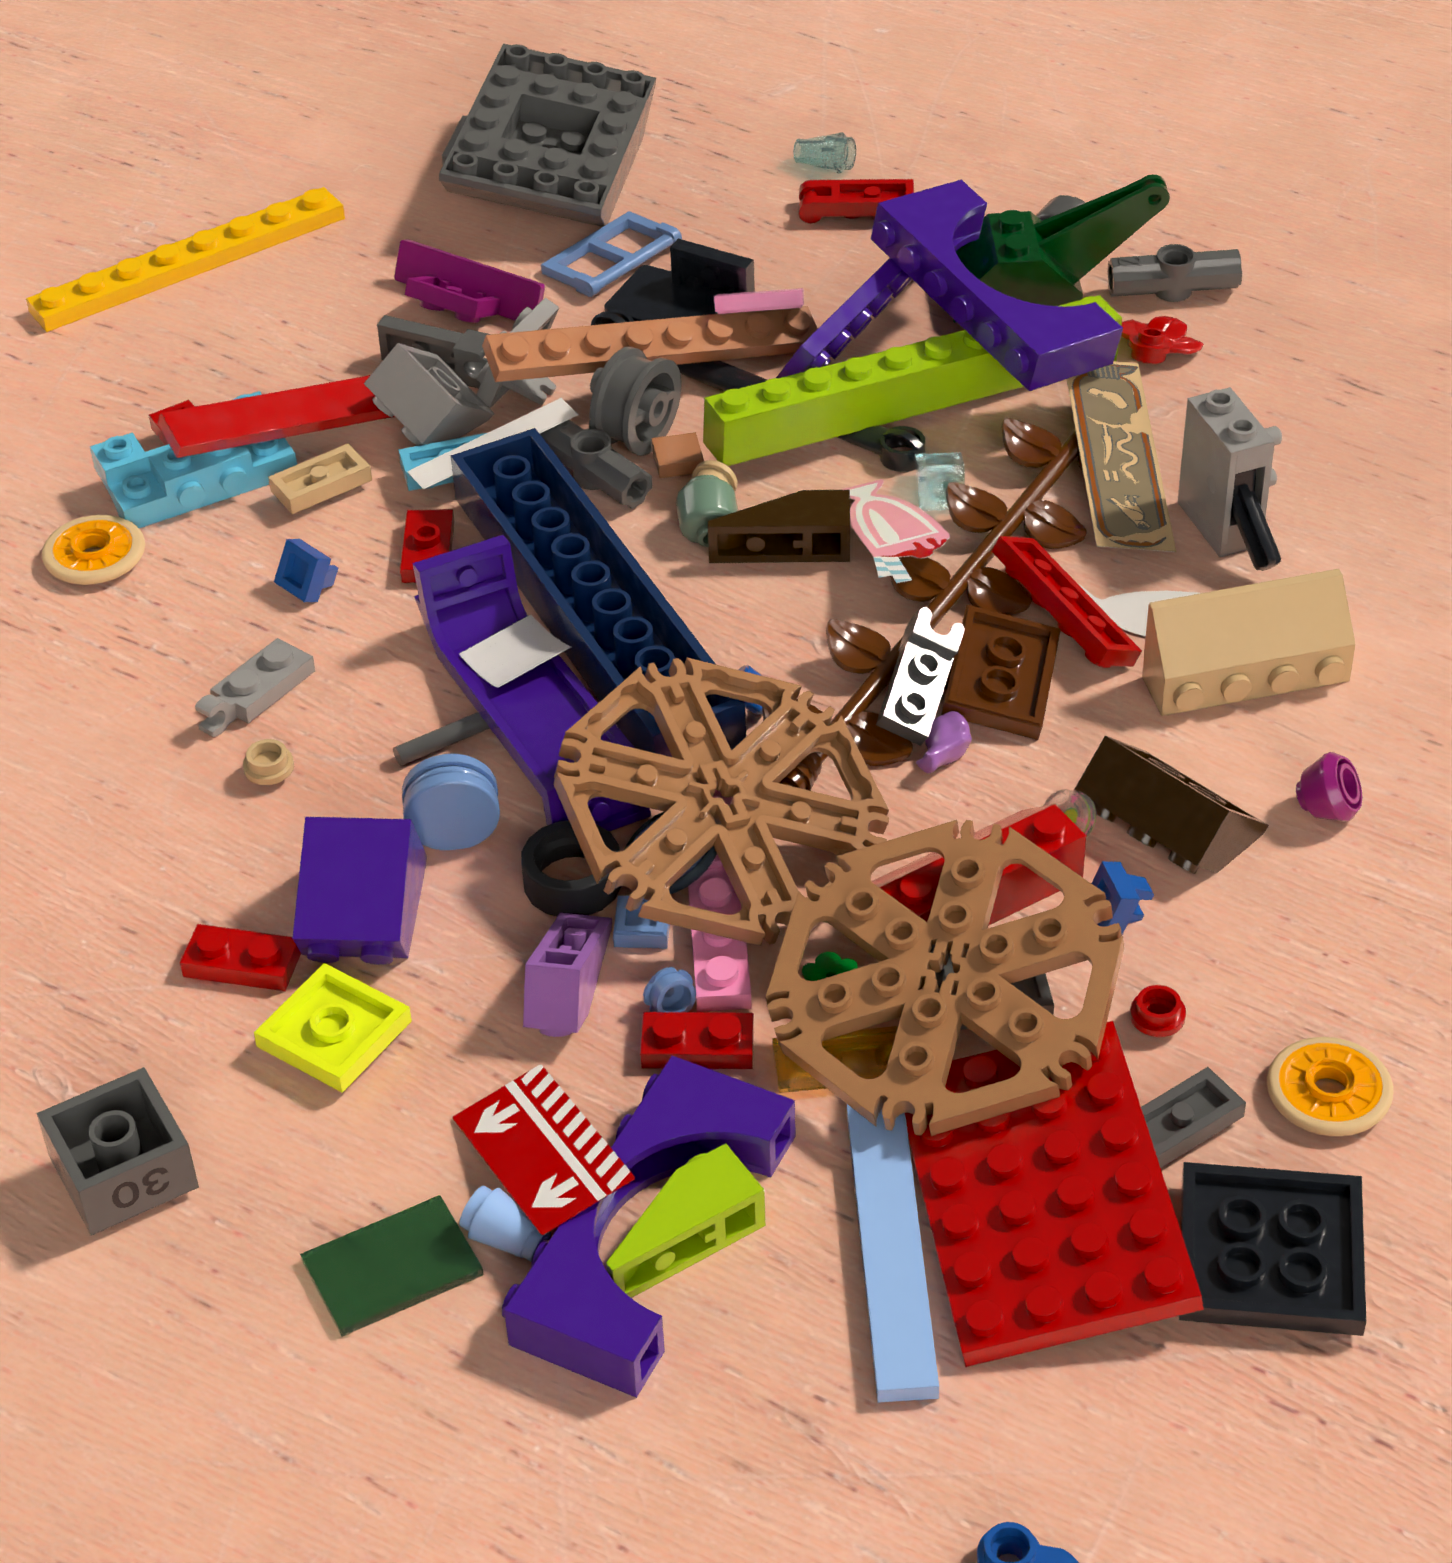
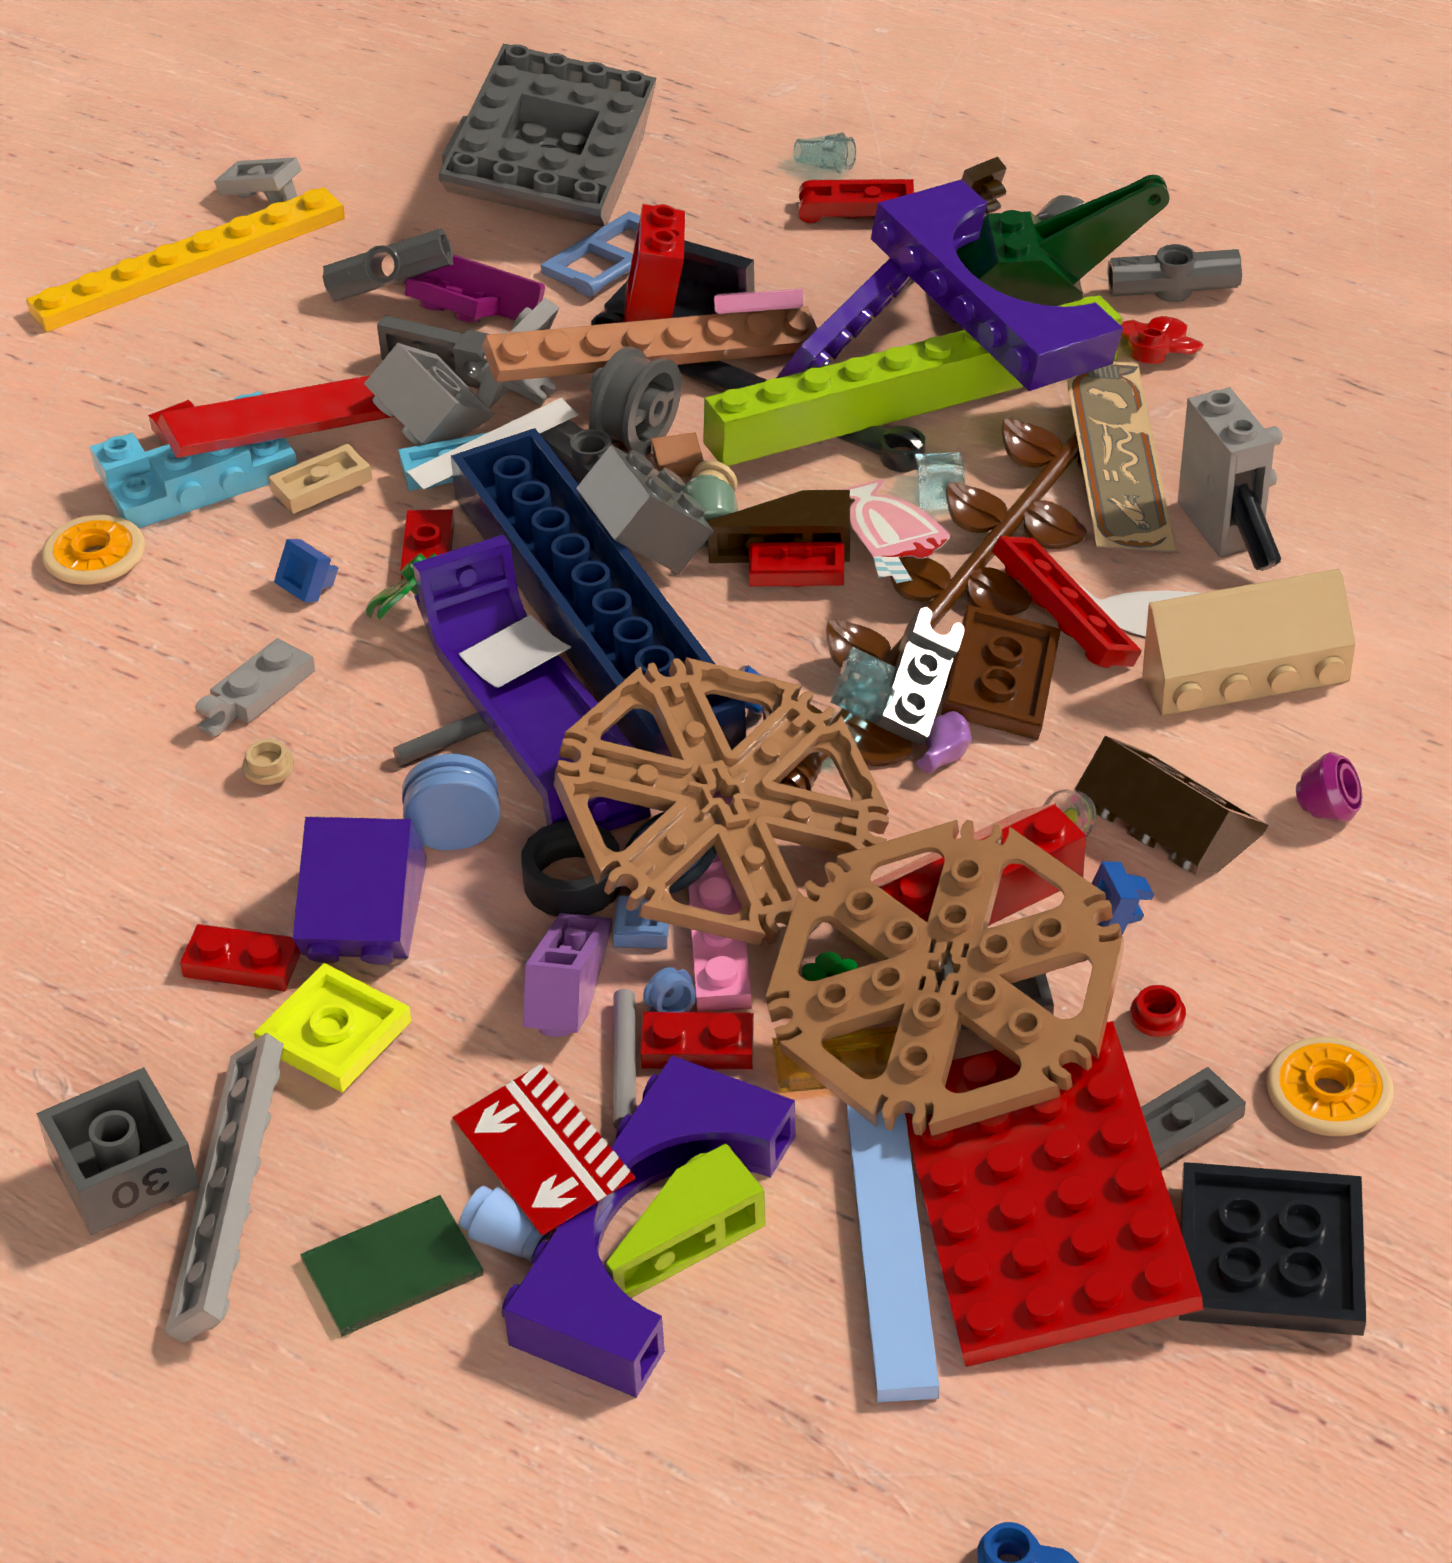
none -> light grey plate [165,1033,283,1343]
none -> light grey hinge [214,157,302,204]
none -> dark grey piece [322,229,454,302]
none -> green plate [366,553,437,620]
none -> dark grey brick [576,445,714,574]
none -> light grey bar [613,989,636,1130]
none -> red window [624,204,685,322]
none -> red plate [749,542,844,587]
none -> clear light blue bracket [830,647,897,723]
none -> dark brown tile [961,156,1007,214]

